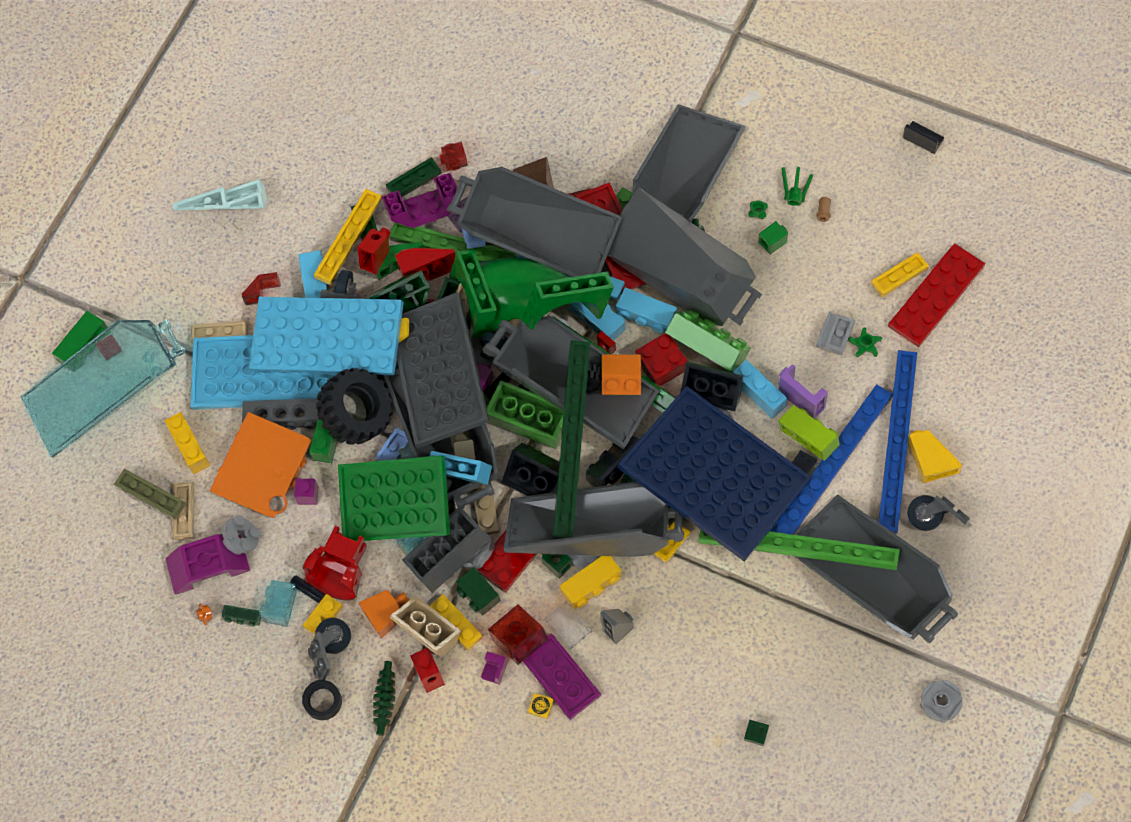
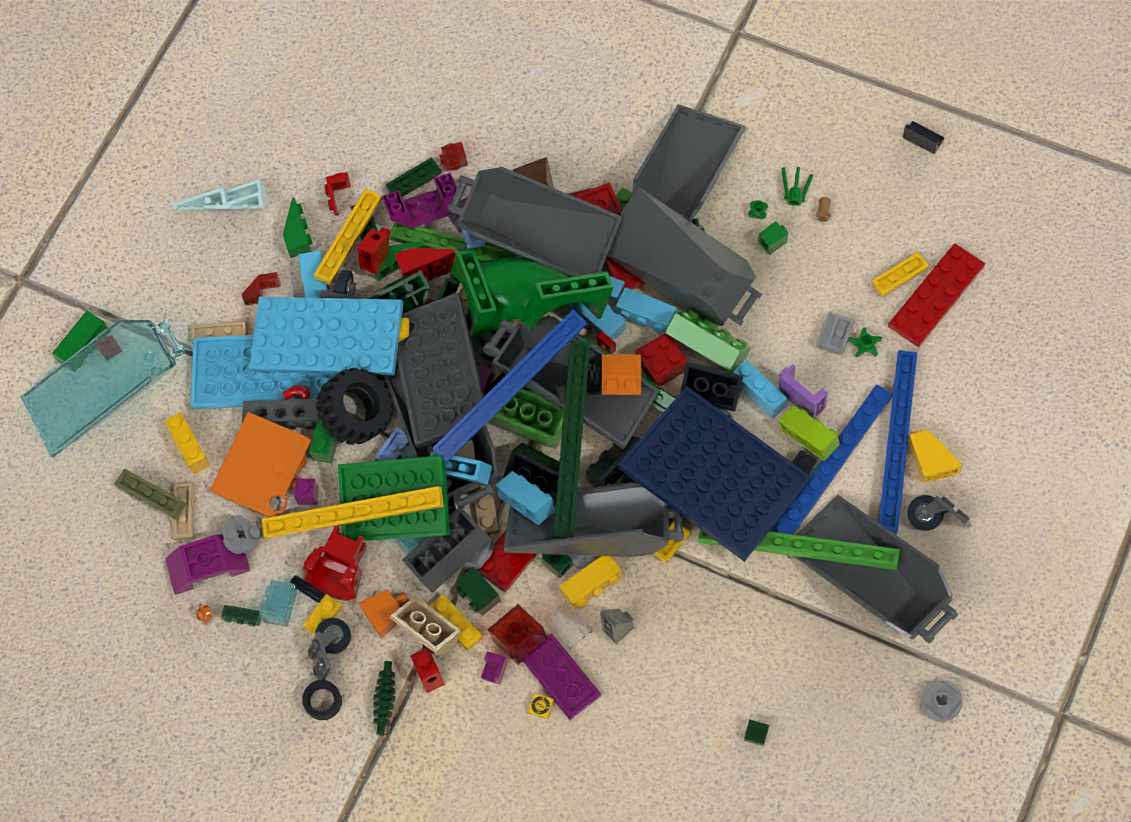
none -> yellow plate [262,486,444,539]
none -> red arm [282,385,311,400]
none -> green slope [283,197,313,258]
none -> red bracket [324,172,351,216]
none -> blue plate [432,309,587,463]
none -> medium azure brick [495,471,555,525]

